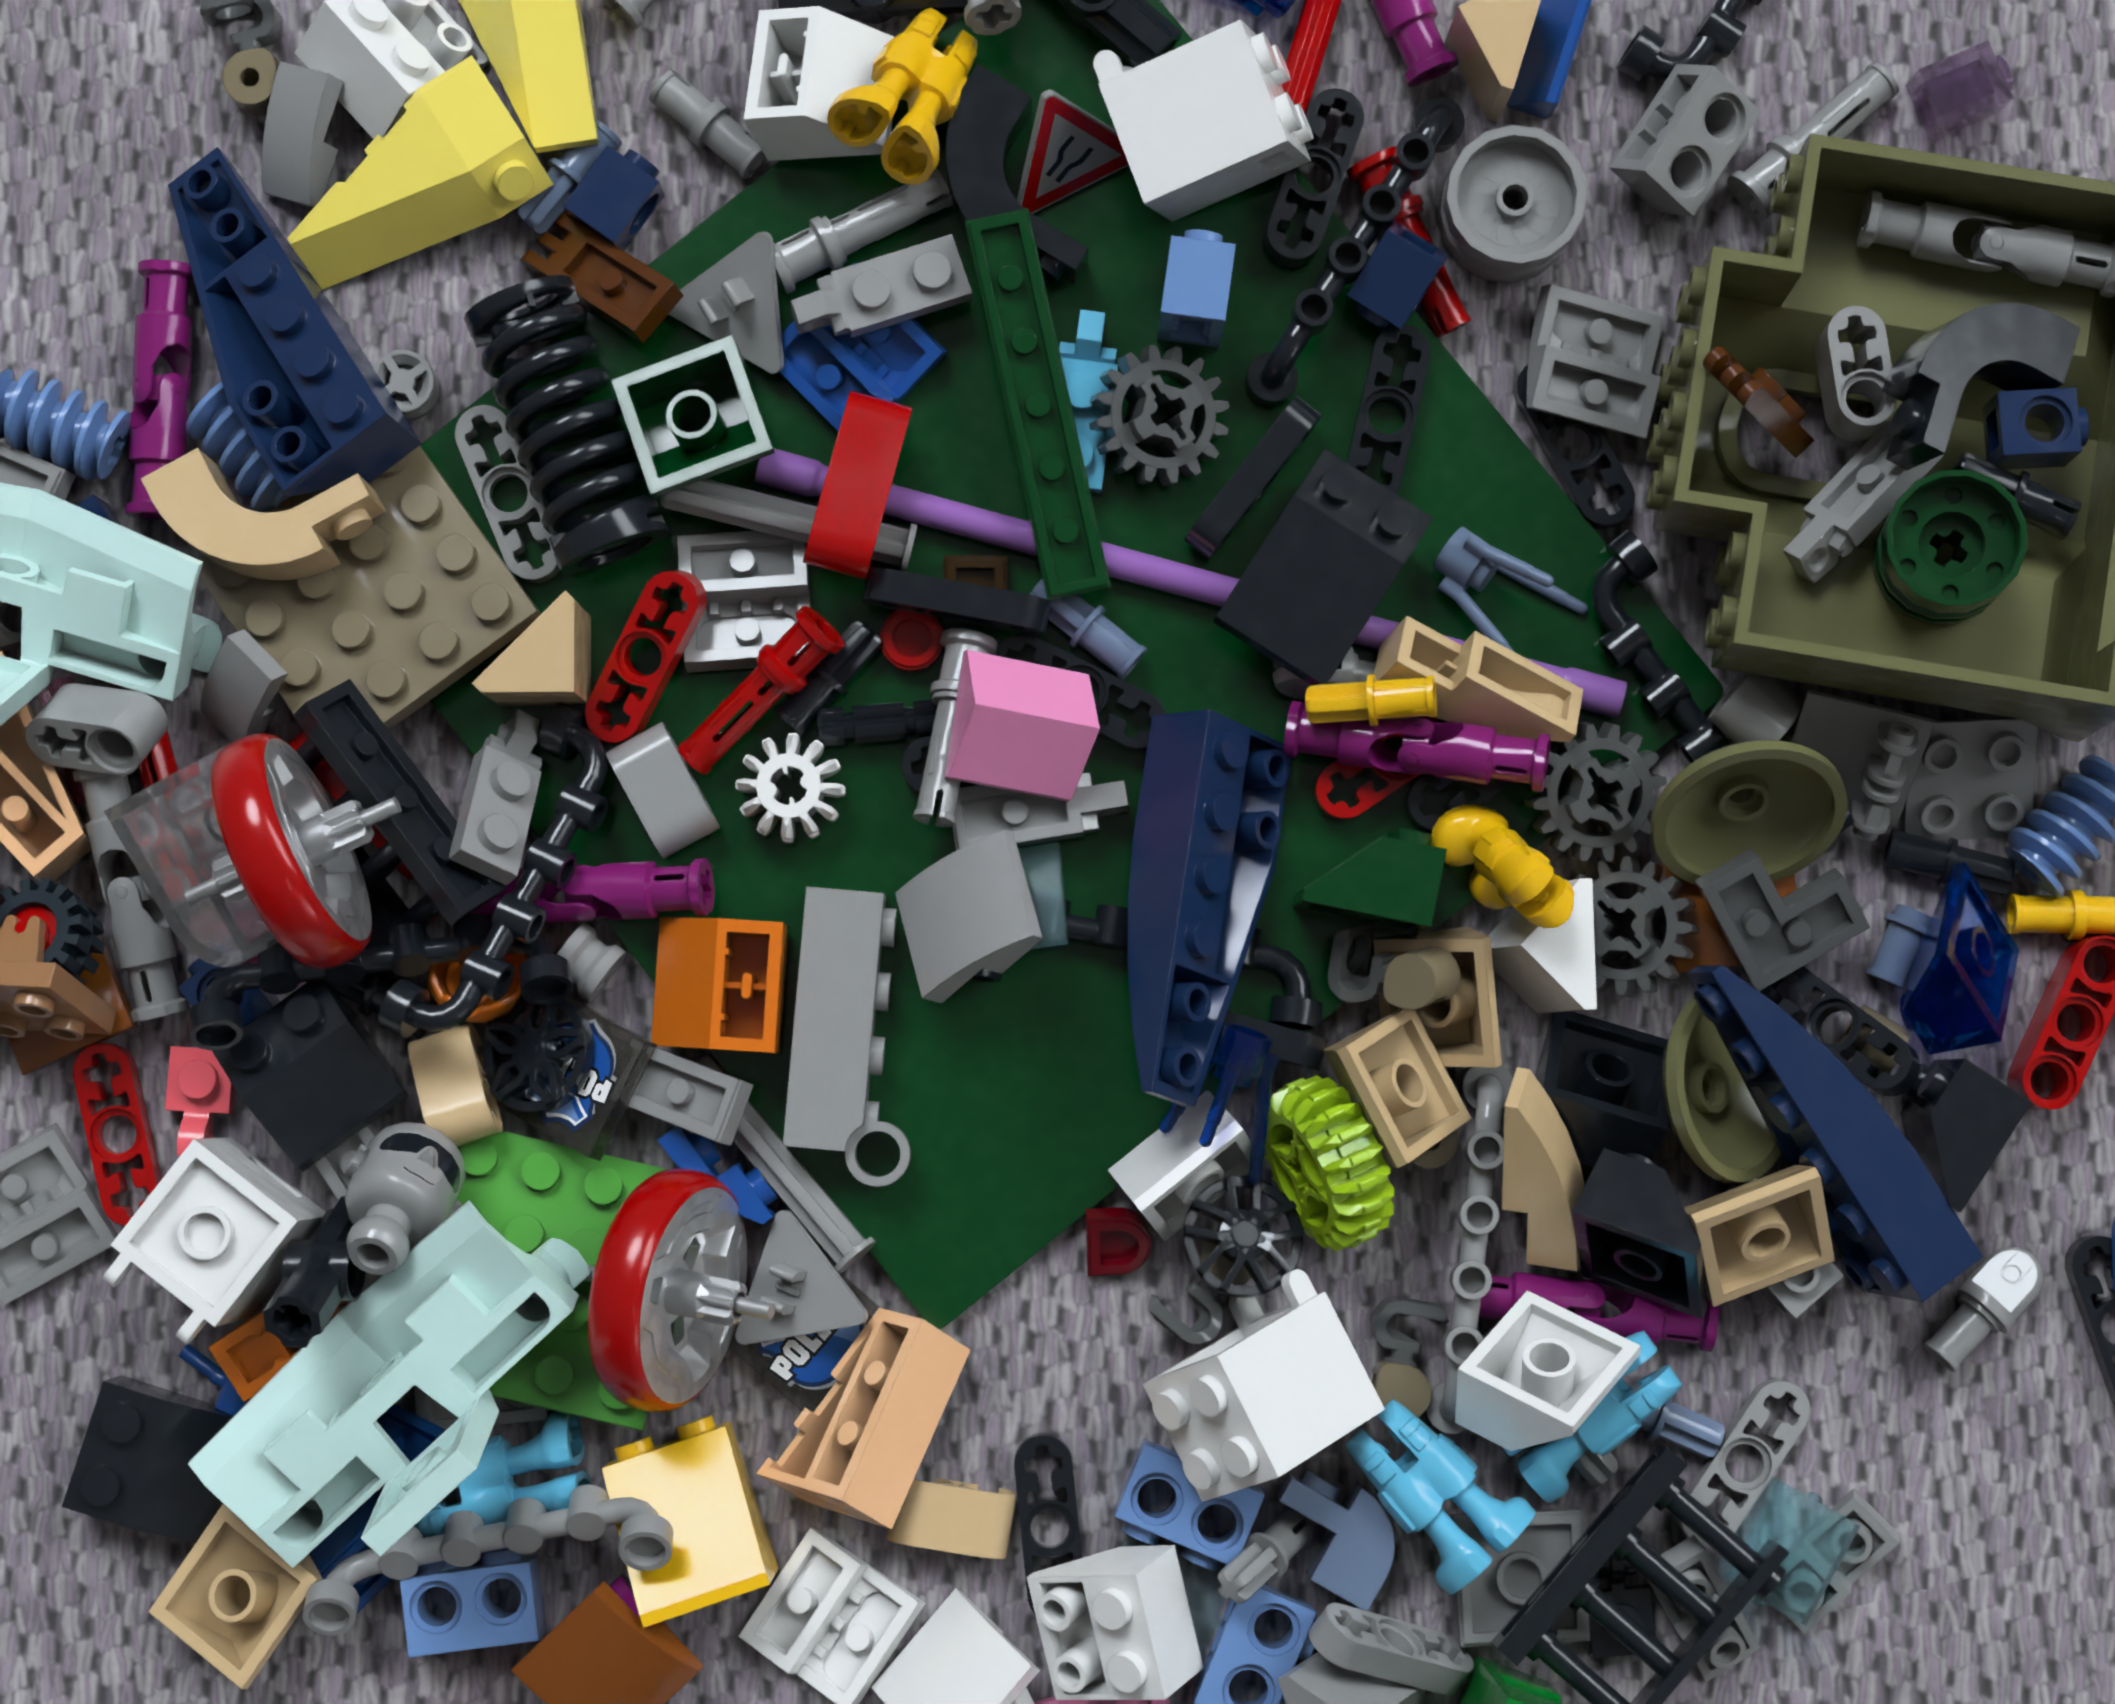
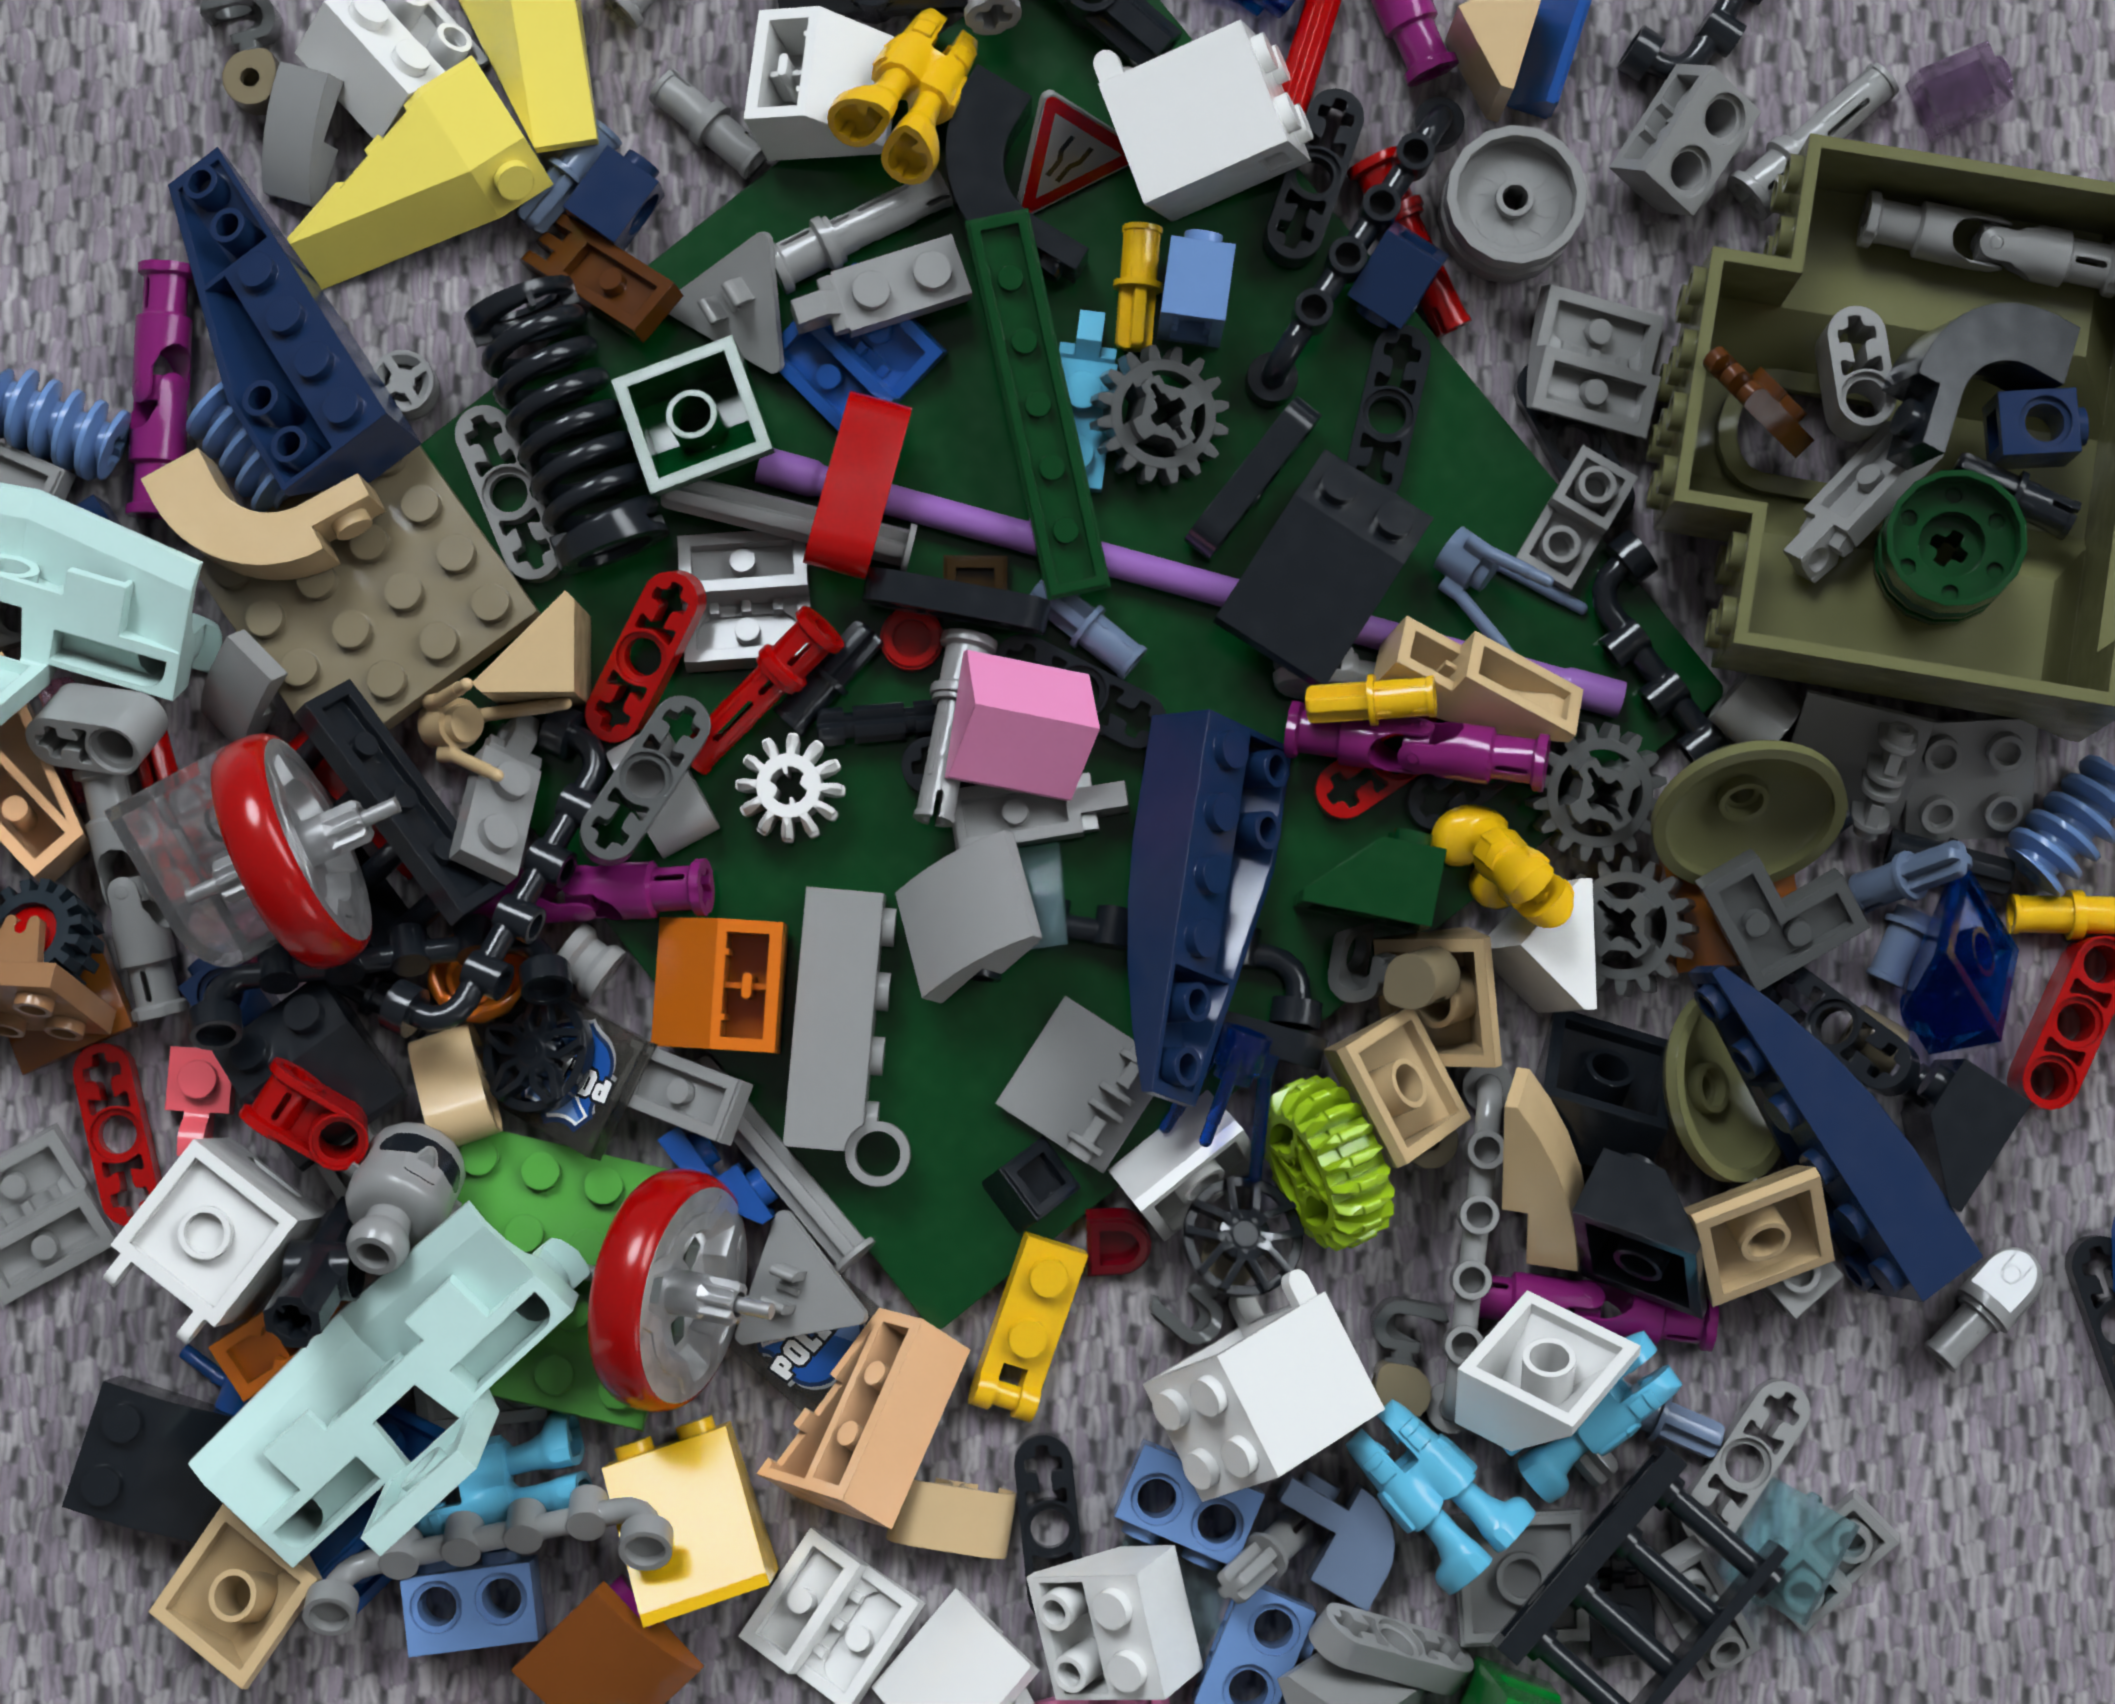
none -> red piece [238,1057,368,1171]
none -> tan plant [417,678,572,782]
none -> dark grey beam [579,696,711,866]
none -> yellow plate [968,1231,1088,1423]
none -> black slope [982,1136,1081,1233]
none -> light grey hinge [995,996,1153,1173]
none -> yellow axle [1113,222,1163,353]
none -> light grey slope [1516,445,1638,593]
none -> sand blue axle [1848,840,1973,913]

